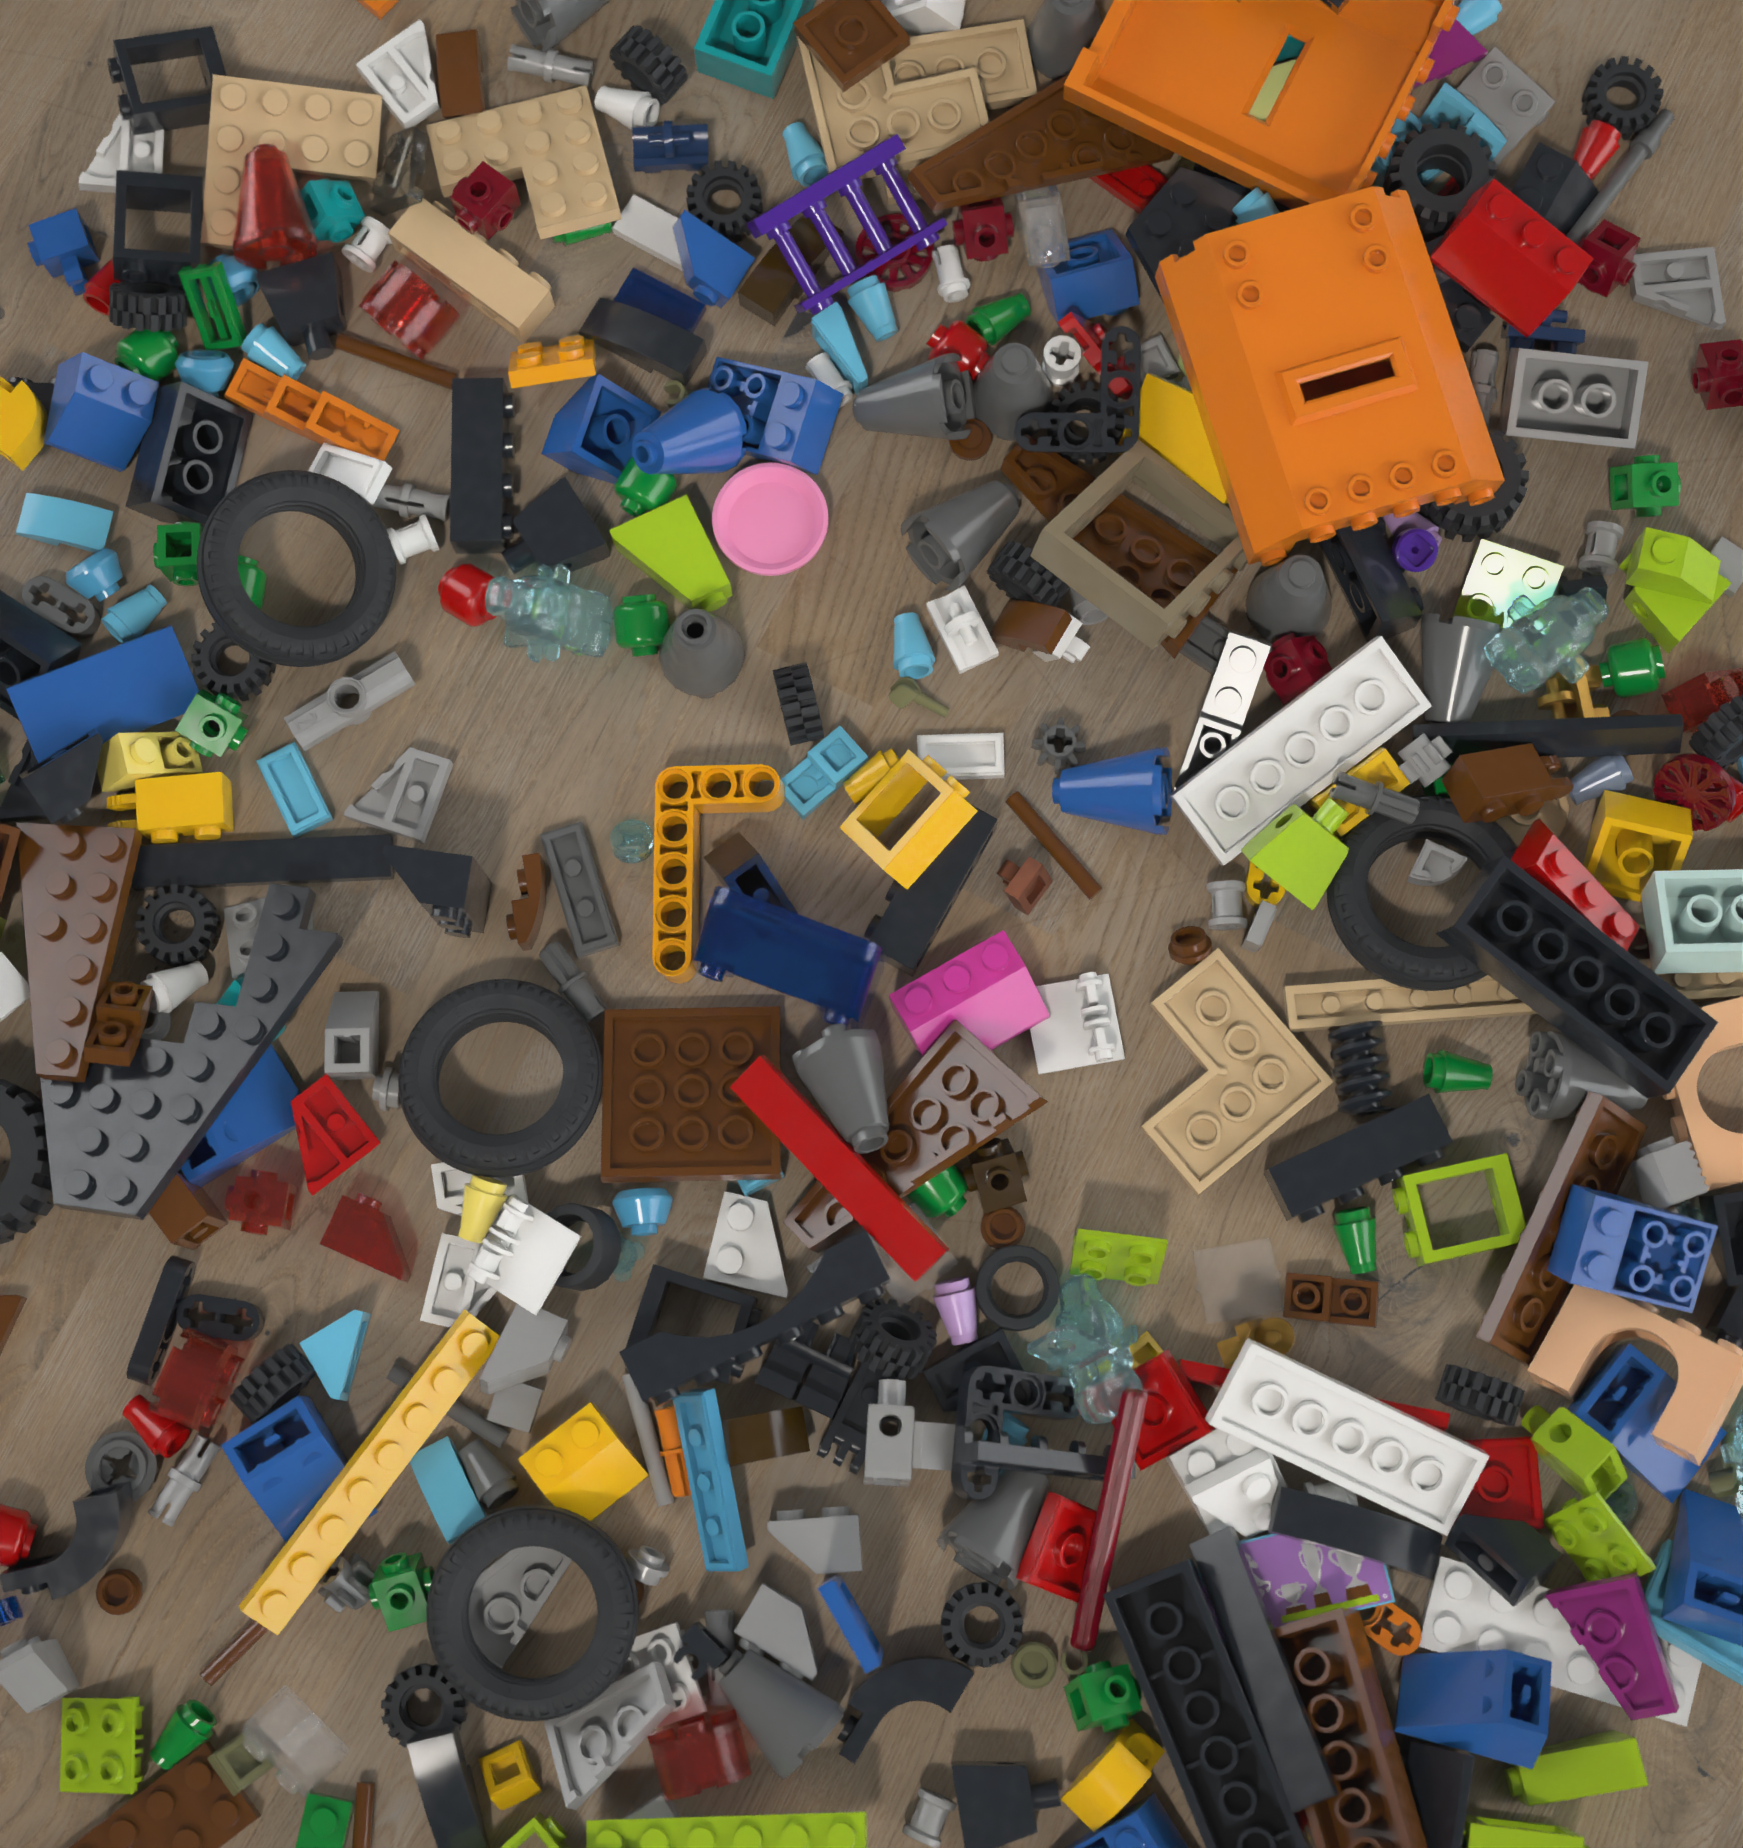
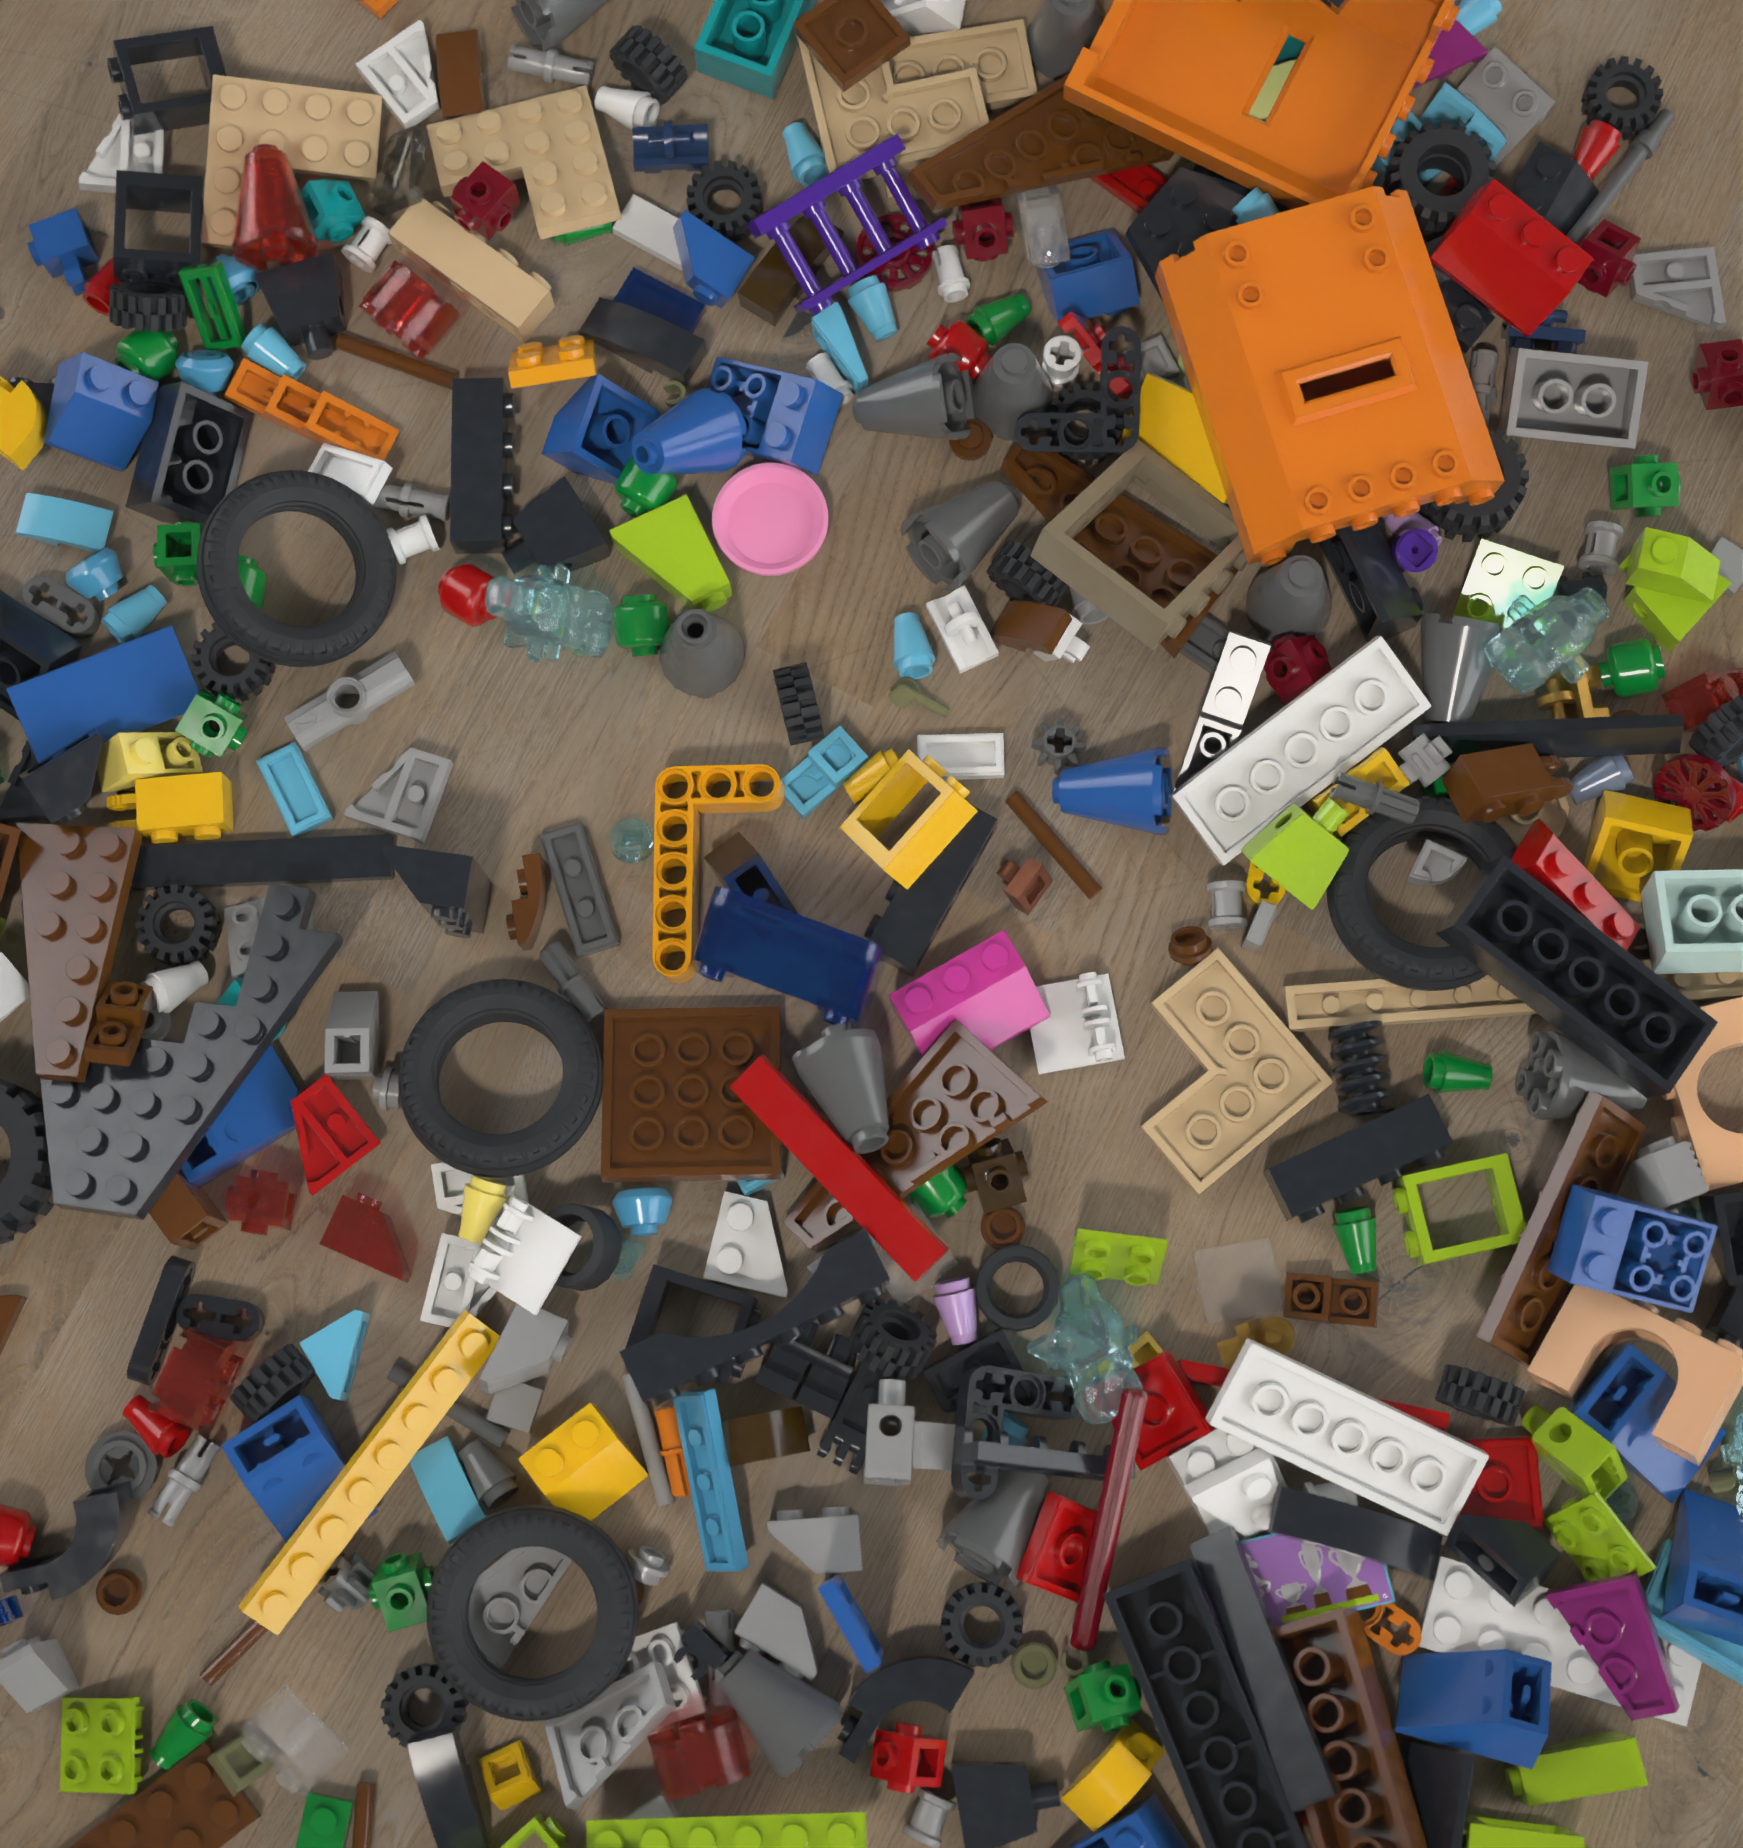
none -> red brick [870,1722,947,1793]

